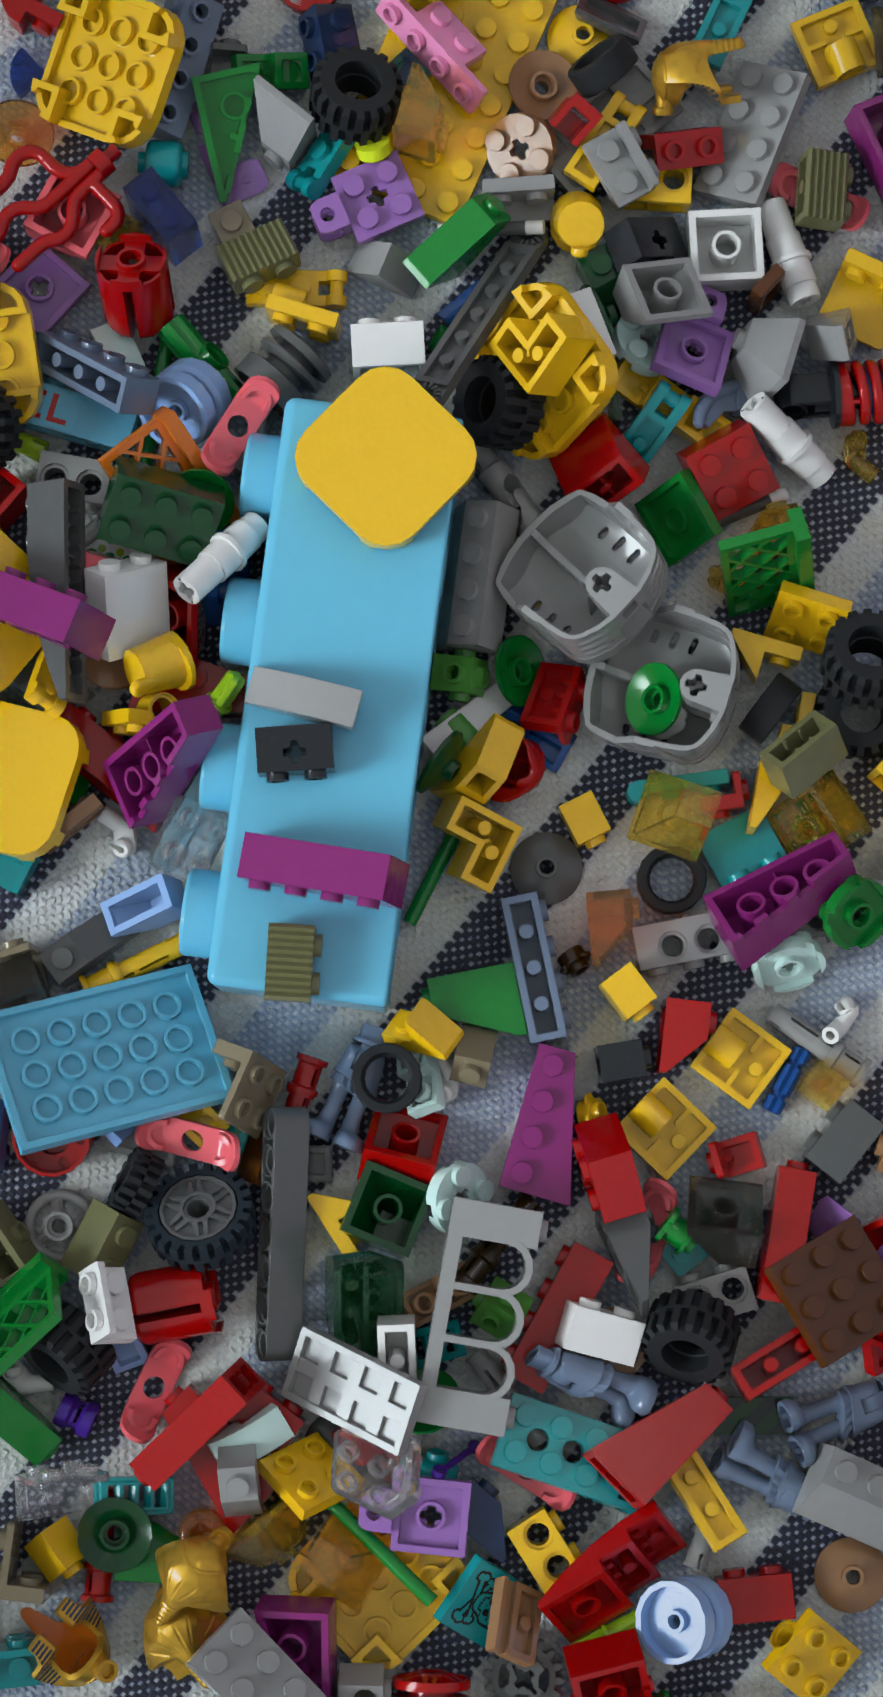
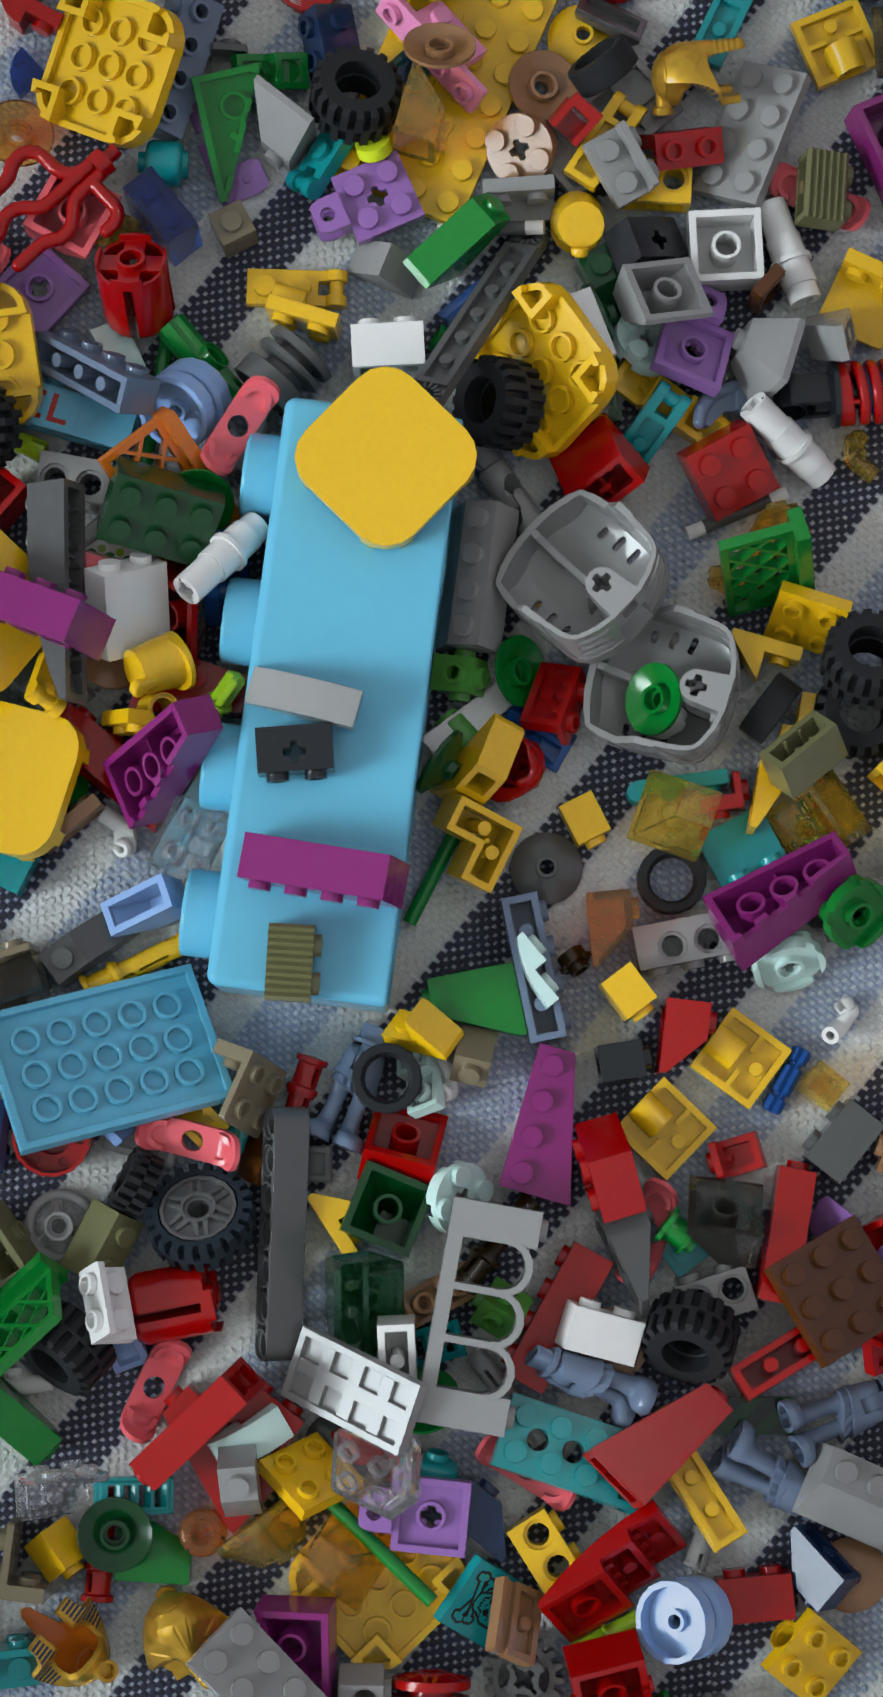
dark purple wheel [52,1393,102,1439] -> none
pearl gold piece [155,1526,235,1626] -> none
olive brick [216,218,301,296] -> none
dark purple hinge [432,1440,480,1479] -> none
yellow brick [489,312,596,397] -> none
yellow plate [576,1093,608,1123] -> none
green plate [634,468,723,567] -> none
light grey pin [765,1003,872,1088] -> none
none -> medium nougat dish [403,22,476,69]
none -> light aqua slope [516,932,559,1010]
none -> slope [790,1523,861,1612]

